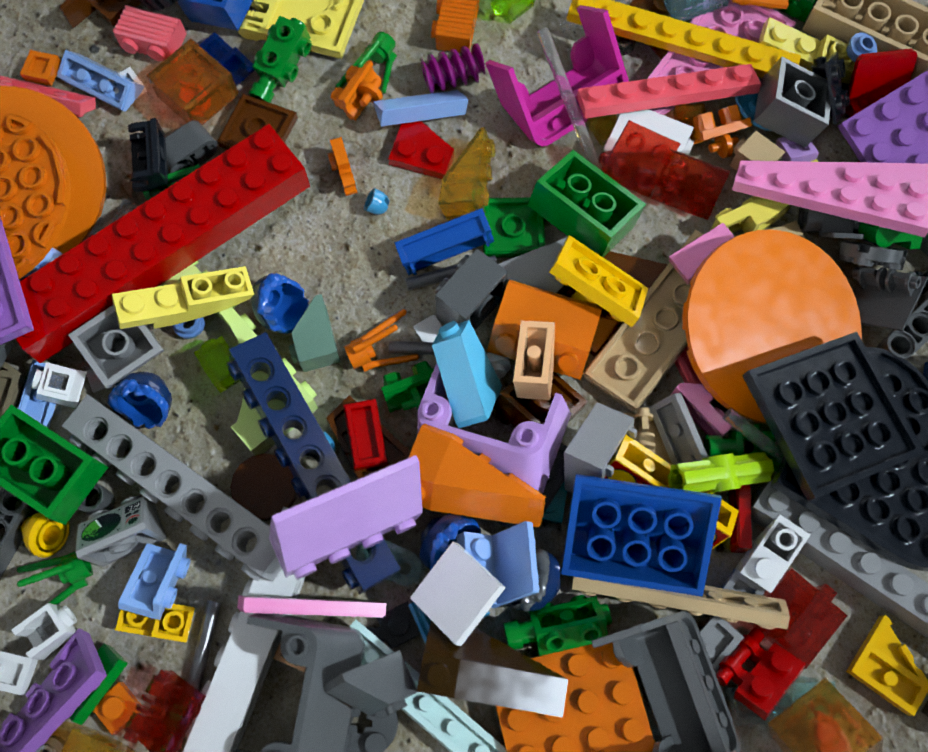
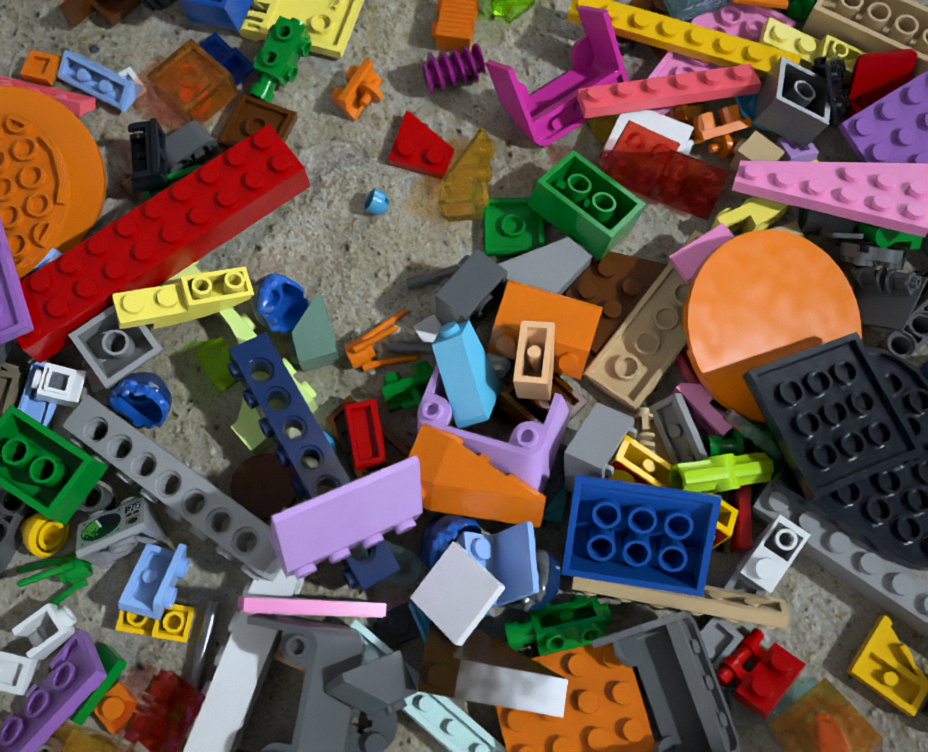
coral brick [113,5,187,62] -> none
medium blue plate [172,317,205,339] -> none
orange plate [327,137,357,196] -> none
green plant [335,32,397,94] -> none
light blue slope [373,90,468,127] -> none
blue container [395,208,495,275] -> none
clear bar [537,27,607,174] -> none
yellow plate [549,235,648,327] -> none
clear red bracket [748,568,848,669] -> none
medium blue plate [846,32,877,62] -> none

